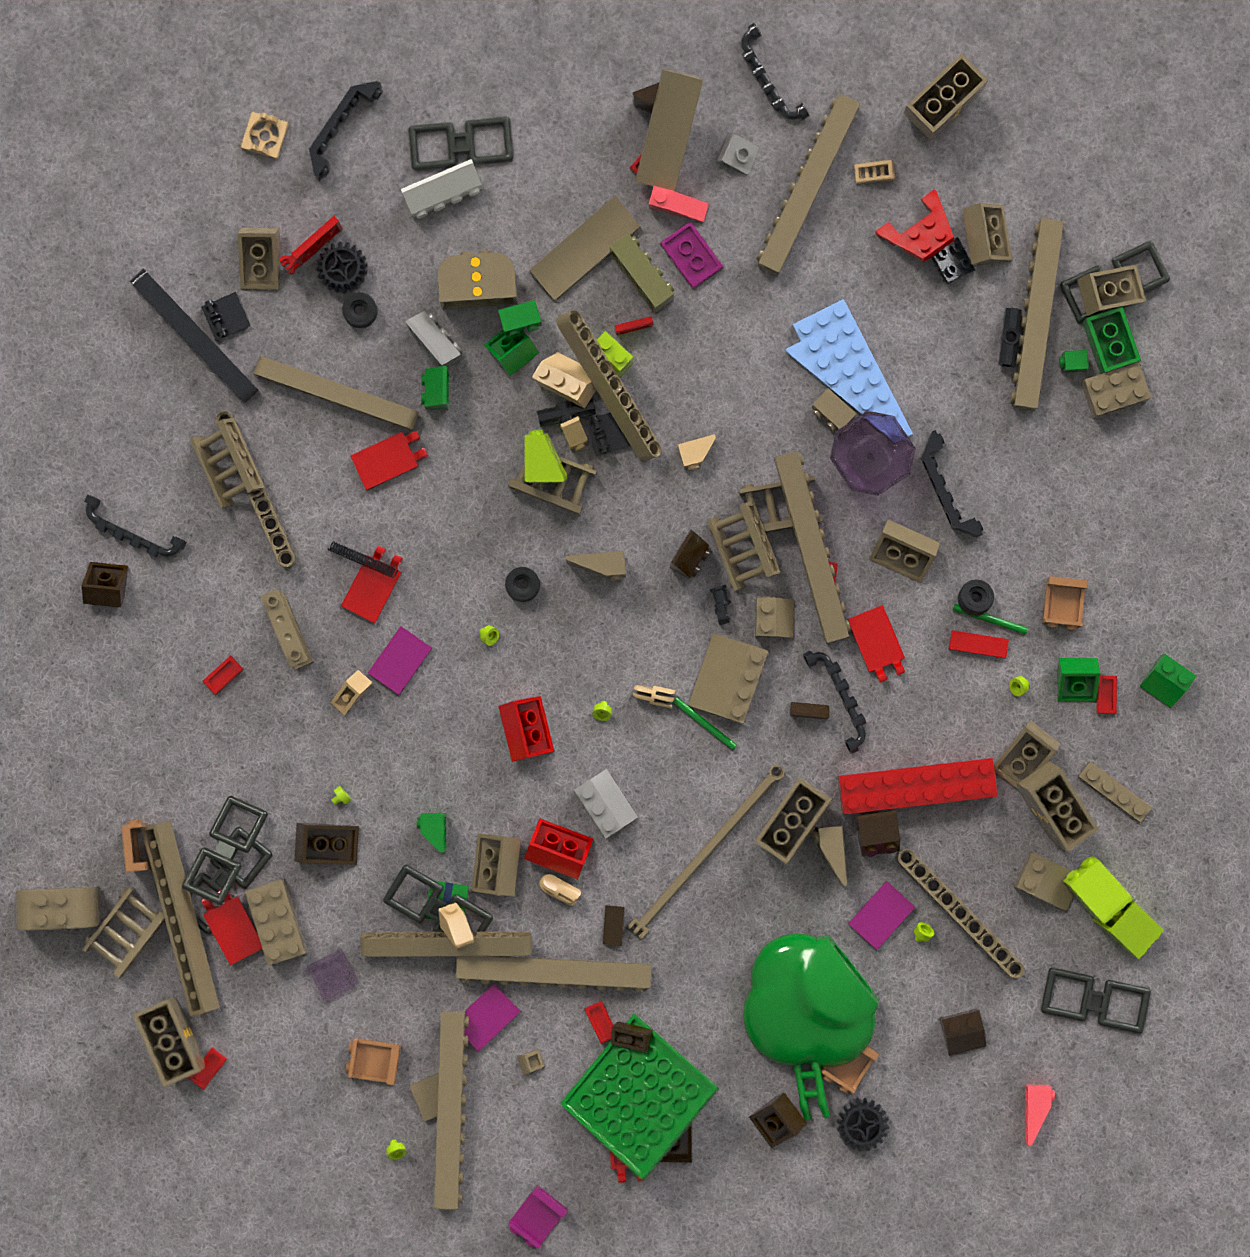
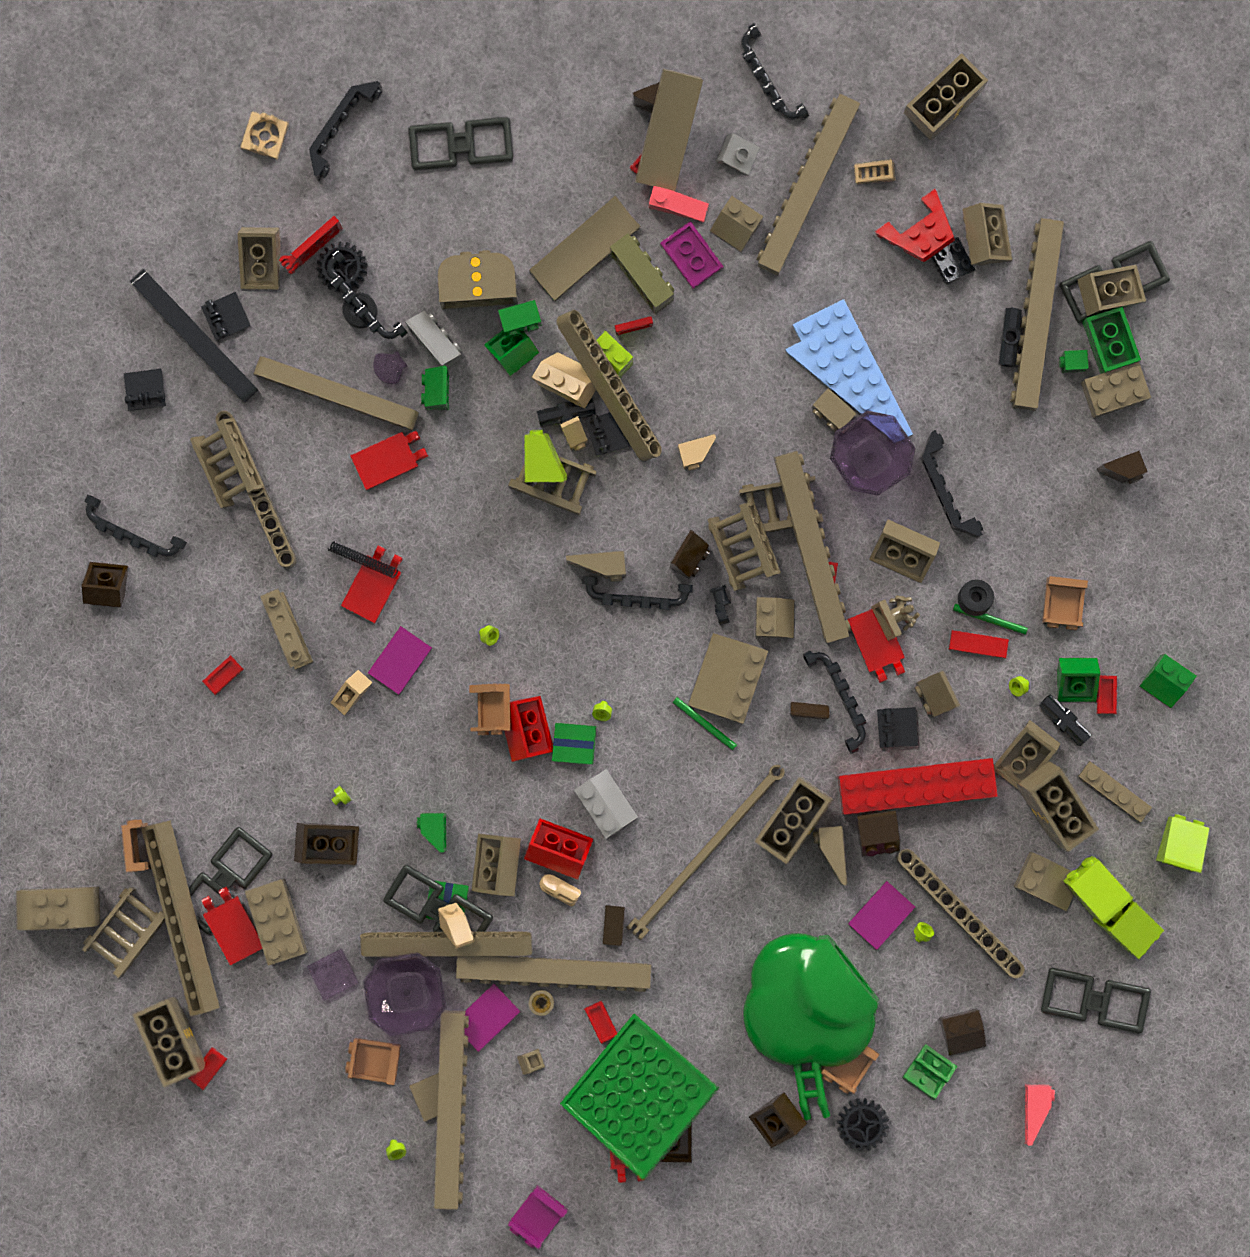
pearl dark grey bar [182,796,268,905] -> none
white slope [401,159,482,219] -> none
black tyre [505,567,540,602] -> none
dark brown slope [611,1022,653,1053] -> none
tan arm [633,685,676,709] -> none
none -> black hinge [124,368,166,411]
none -> black bar [326,248,408,339]
none -> clear purple rock [363,952,447,1037]
none -> clear purple animal [373,351,408,384]
none -> medium nougat panel [469,684,510,735]
none -> piece [529,990,554,1016]
none -> green slope [552,723,596,765]
none -> black bar [582,576,693,610]
none -> dark tan slope [710,196,763,252]
none -> dark tan piece [871,595,920,641]
none -> black hinge [877,707,918,748]
none -> green slope [902,1044,958,1100]
none -> dark tan slope [915,671,960,717]
none -> black piece [1038,694,1092,746]
none -> dark brown slope [1097,451,1148,485]
none -> slope [1156,814,1209,873]

